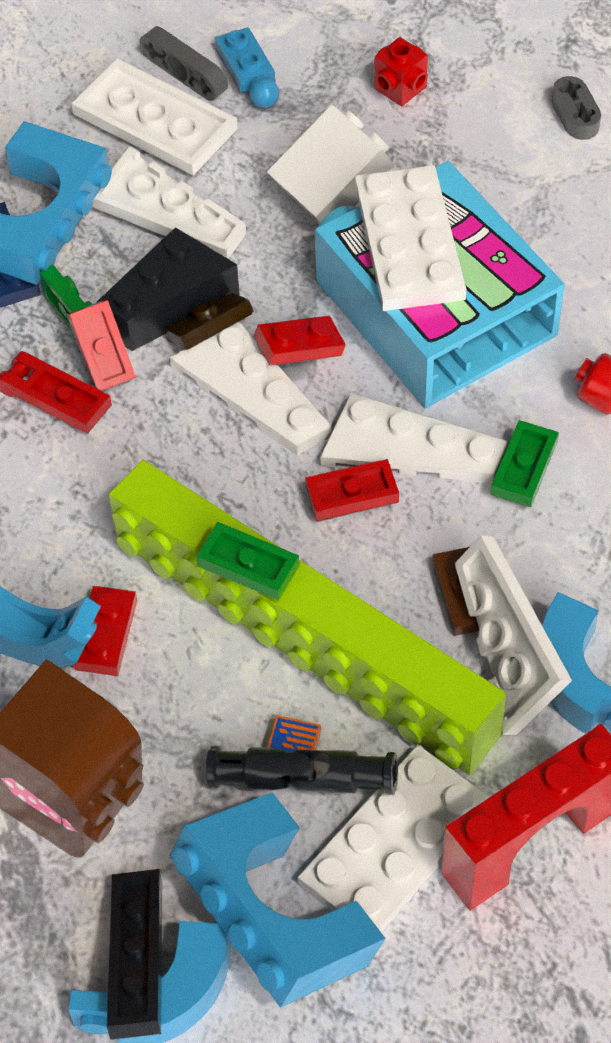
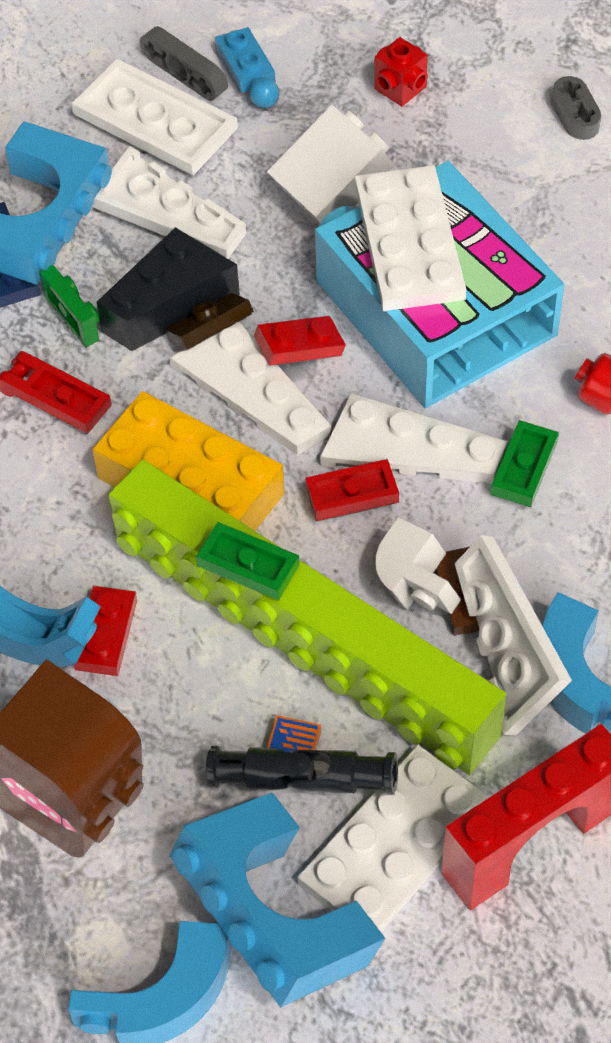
plate [67,300,136,391] -> none
black plate [107,869,163,1040] -> none
none -> yellow brick [92,391,285,531]
none -> white brick [376,517,461,614]

